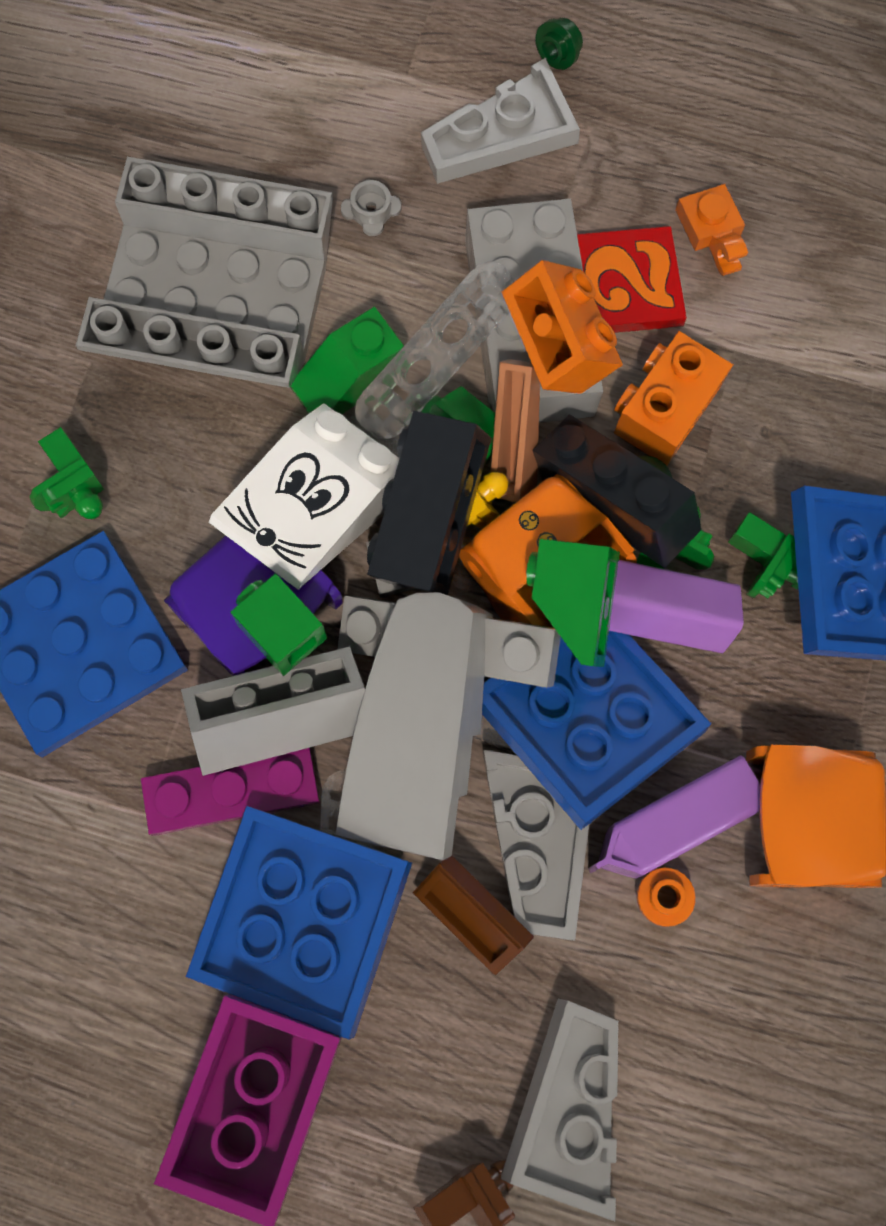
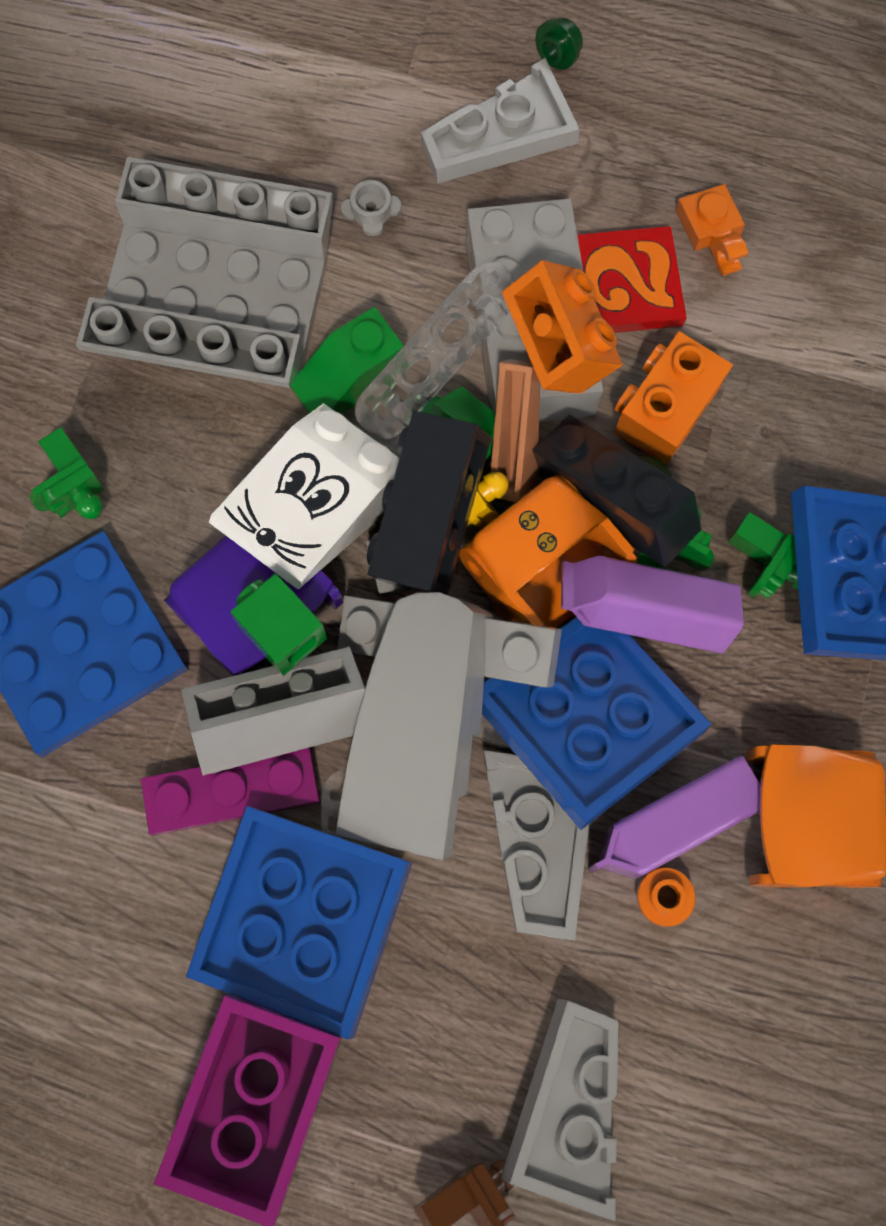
reddish brown tile [413,856,534,975] -> none
green slope [526,539,620,667] -> none

